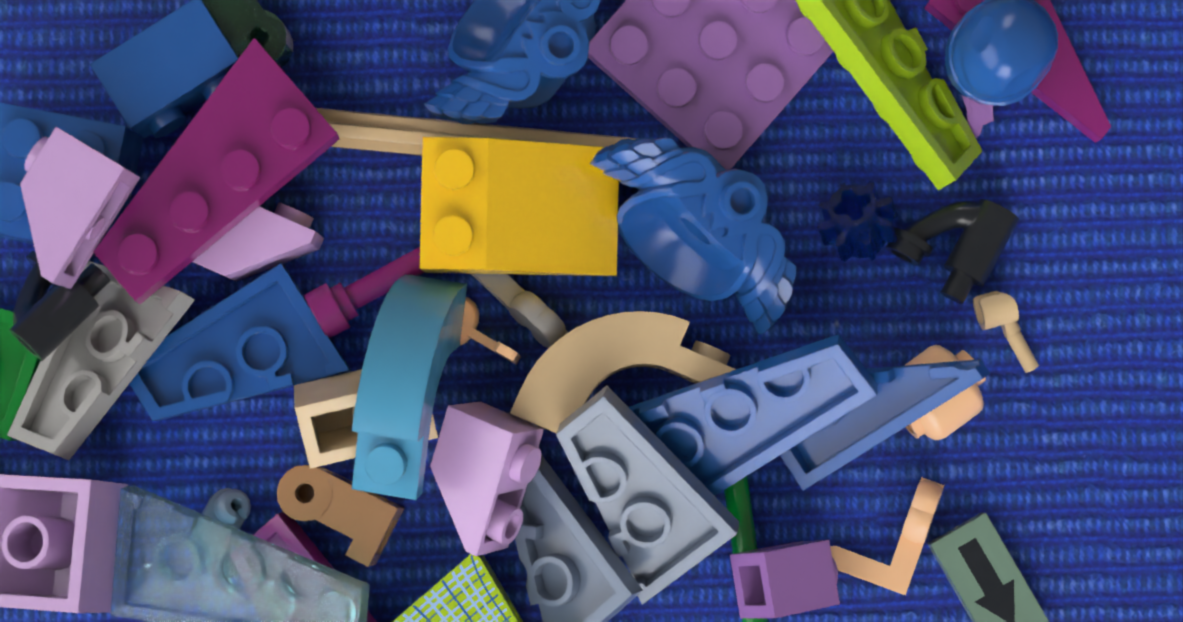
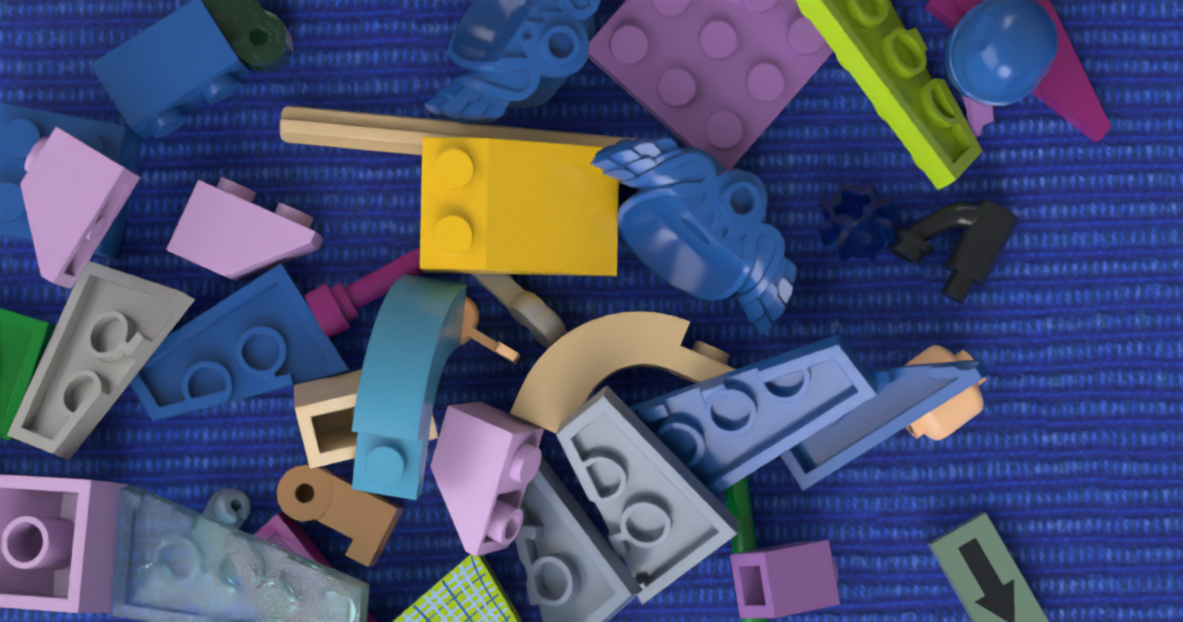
black plant [9,251,110,361] -> none
magenta wing [93,38,340,305] -> none
light nougat piece [830,477,944,596] -> none
tan hand [973,291,1039,373] -> none

